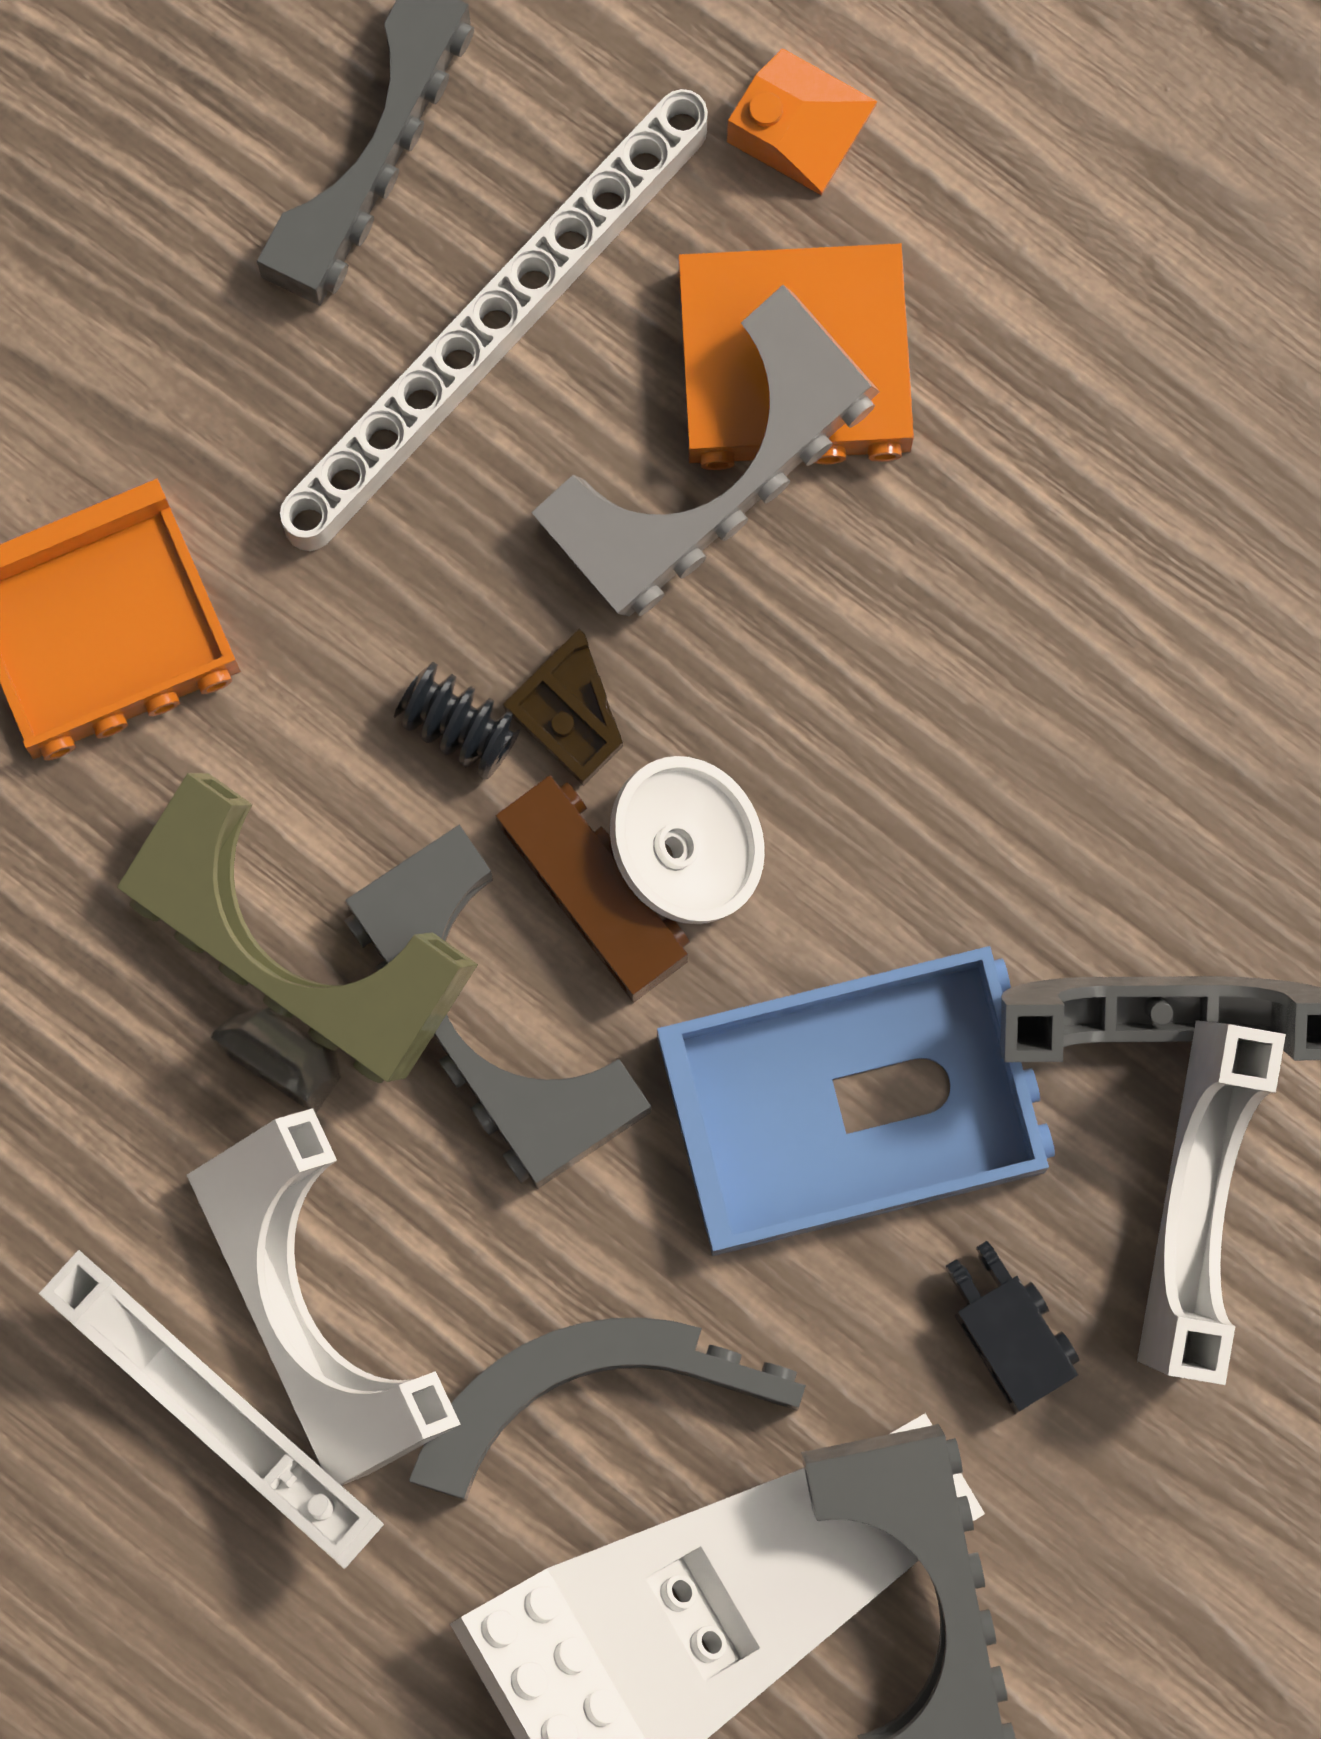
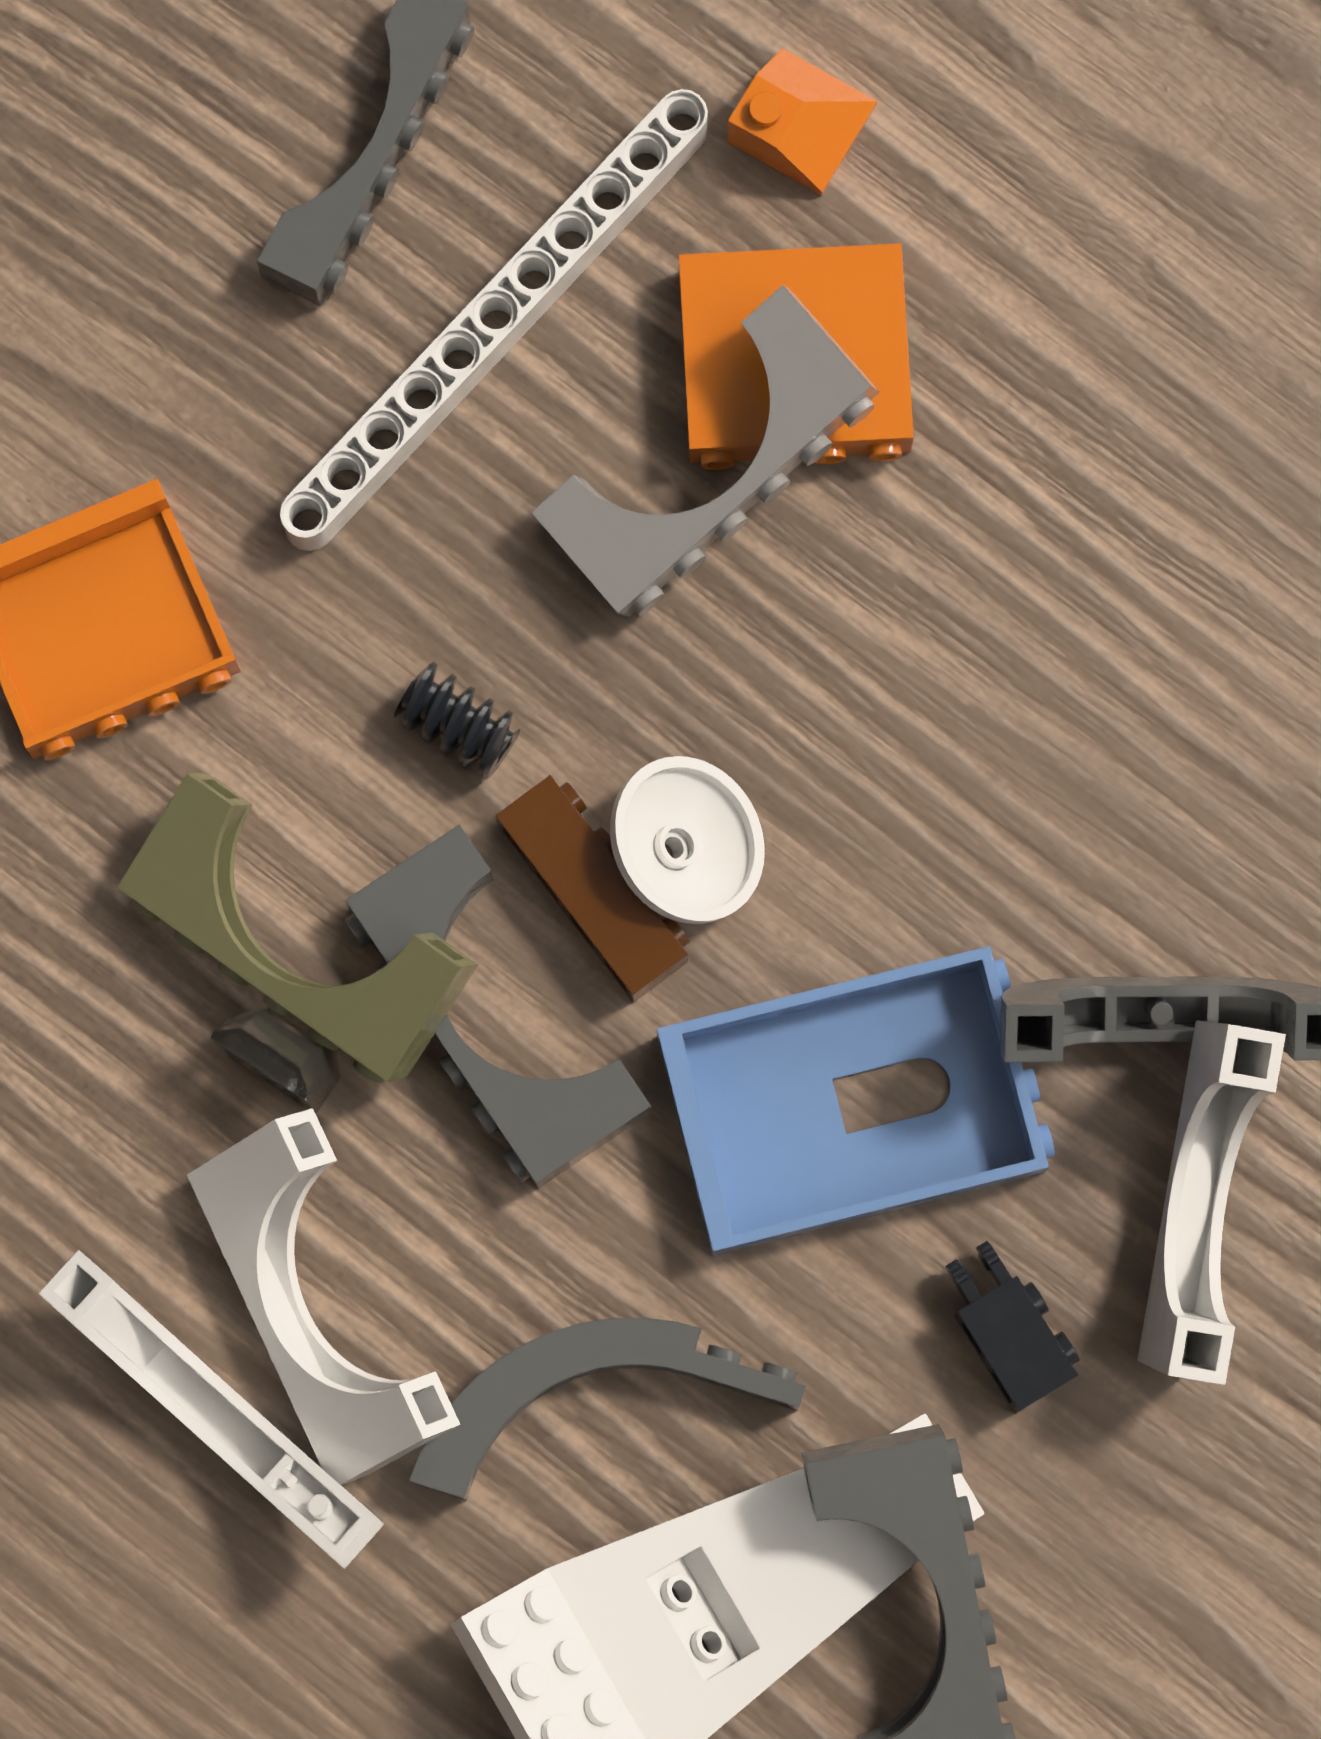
dark brown wing [503,629,623,786] -> none

